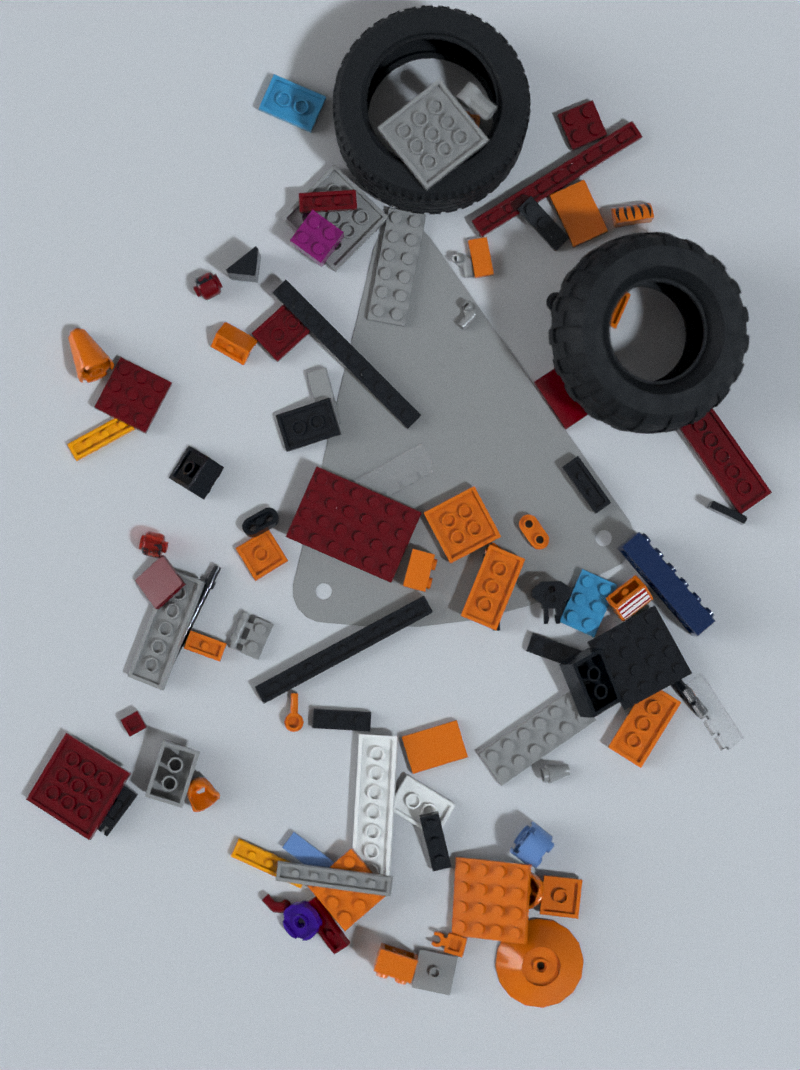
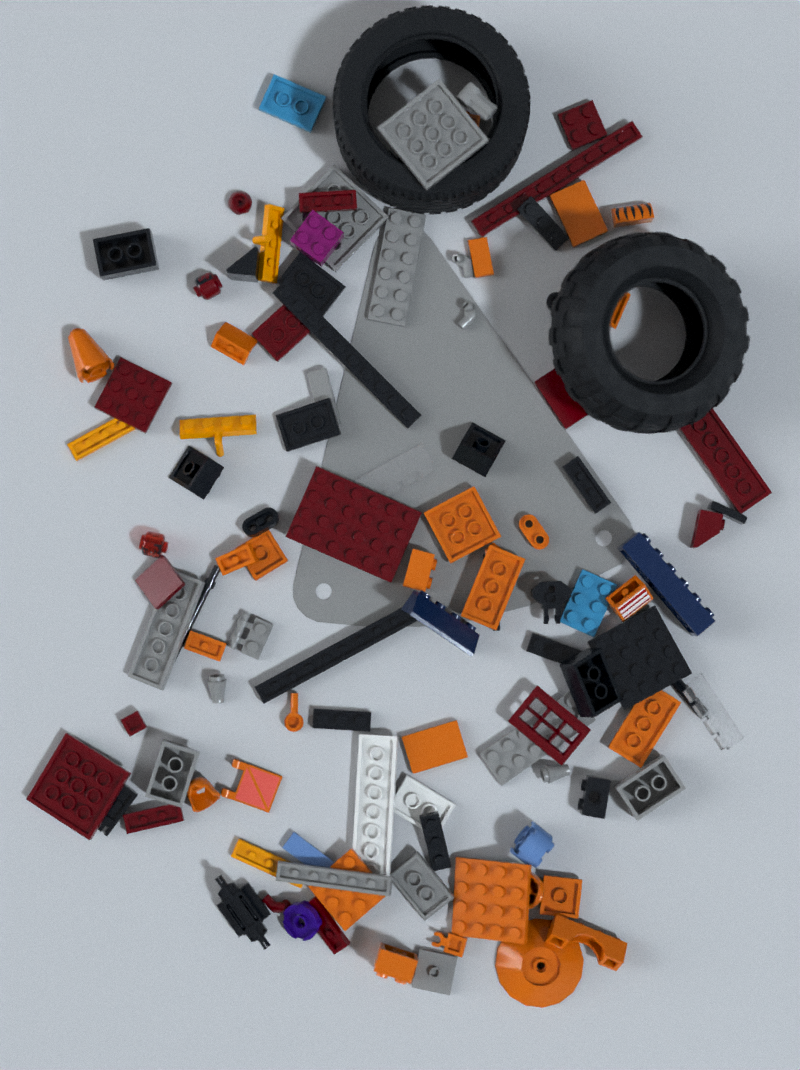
none -> black brick [93,228,159,281]
none -> dark red plate [123,804,184,834]
none -> light orange plate [180,415,257,457]
none -> light grey cone [207,674,226,703]
none -> orange plate [215,543,258,576]
none -> black piece [215,875,271,950]
none -> coral flag [221,759,282,813]
none -> dark red plate [228,191,252,215]
none -> light orange plate [252,204,284,284]
none -> black plate [277,252,346,317]
none -> light grey tile [391,852,455,921]
none -> dark blue slope [401,590,480,657]
none -> black slope [452,422,506,477]
none -> dark red piece [508,685,591,766]
none -> orange arch [545,914,627,971]
none -> black brick [577,775,611,819]
none -> light grey brick [614,754,686,821]
none -> dark red slope [690,510,725,549]

